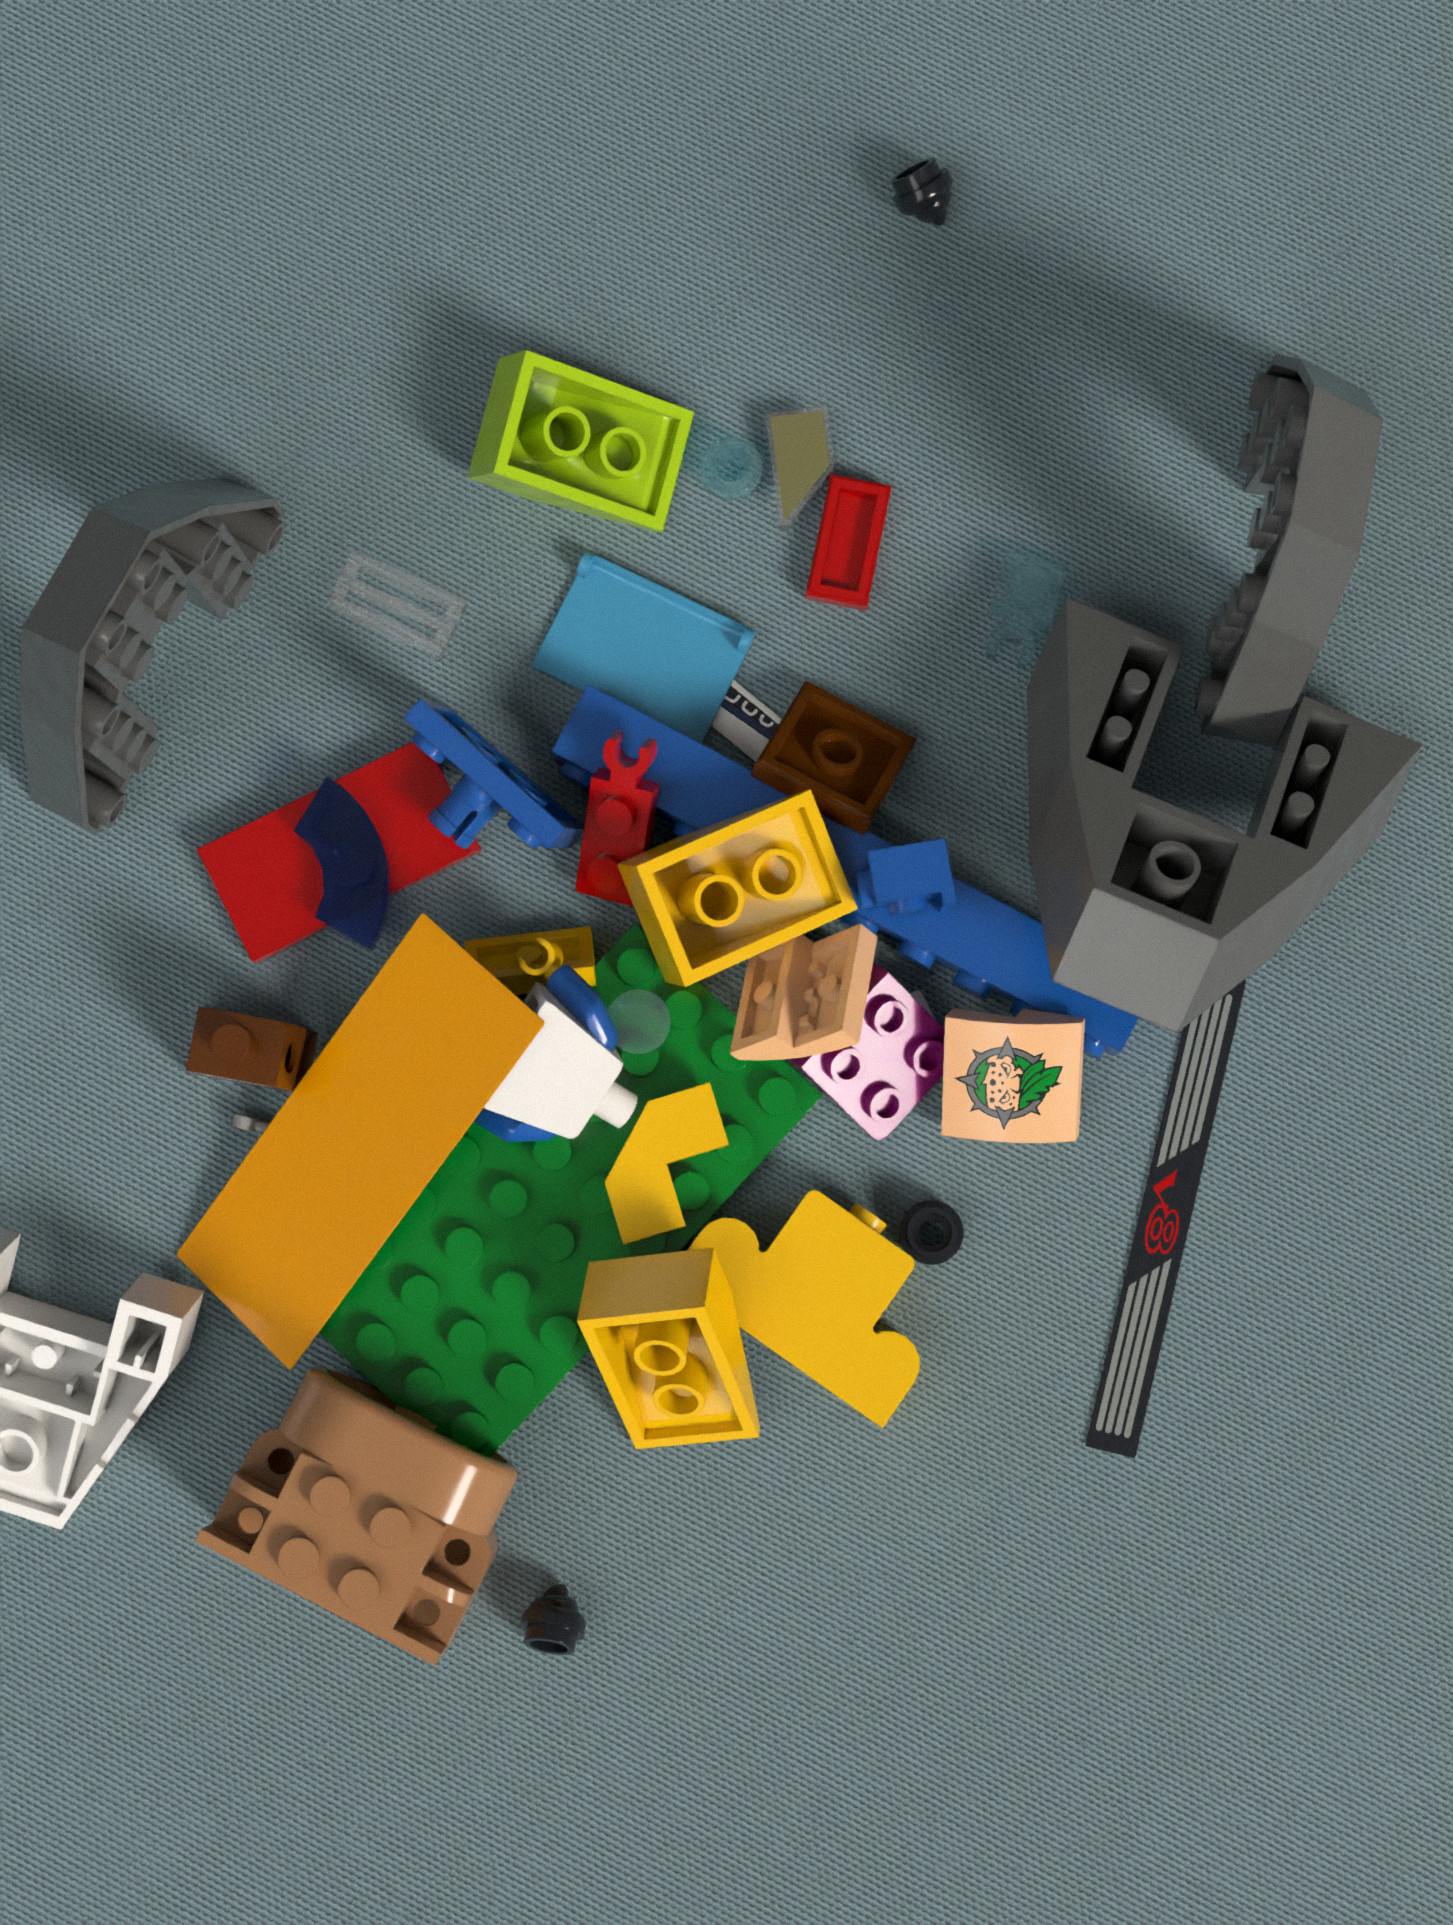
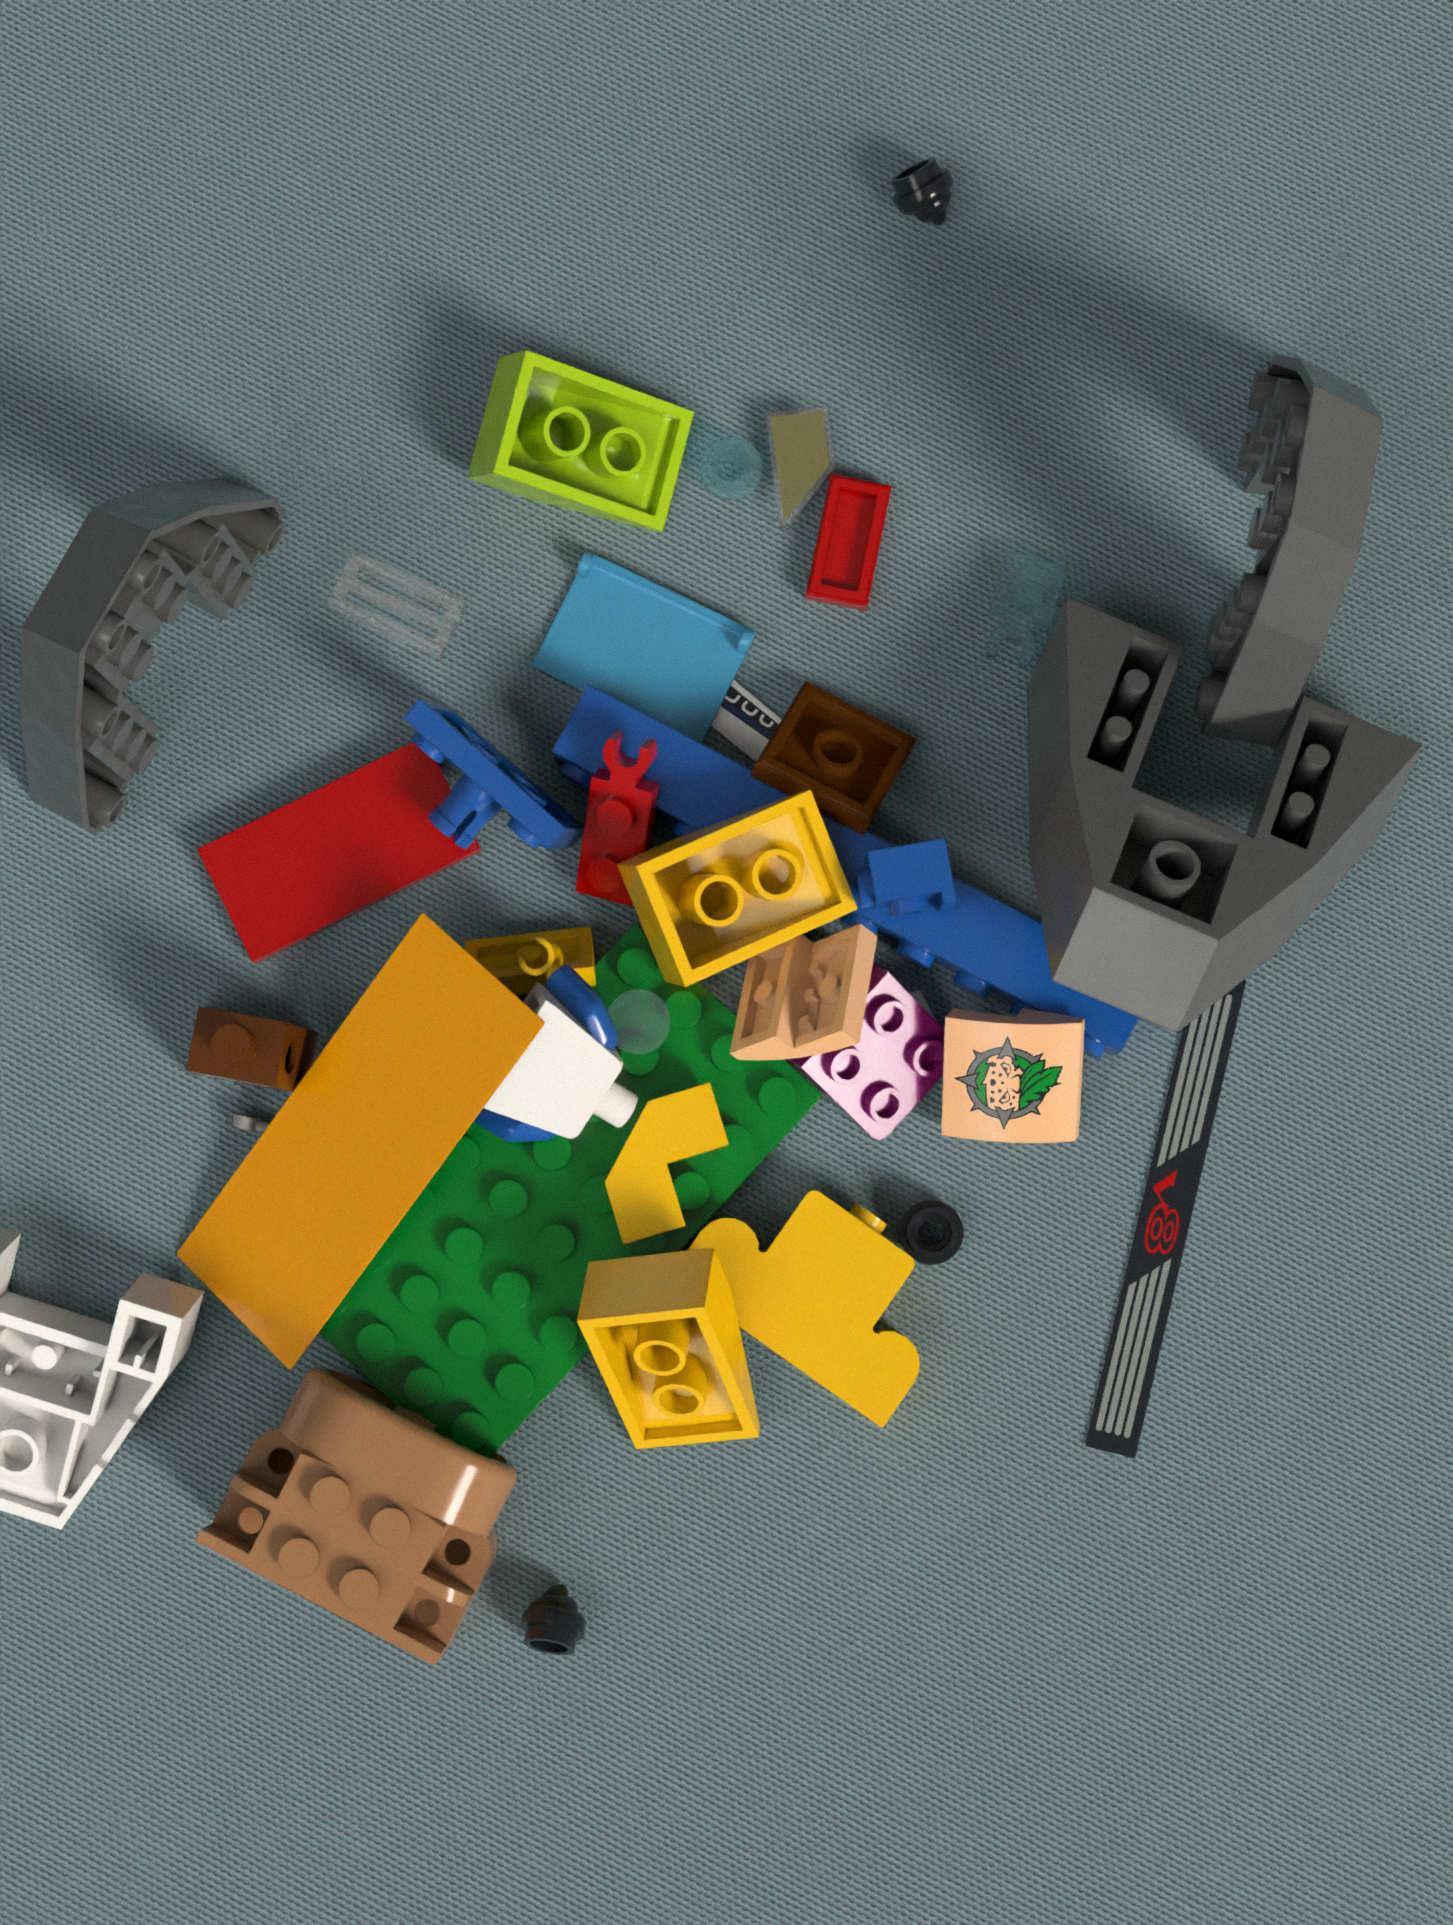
clear blue tile [294,776,391,952] -> none

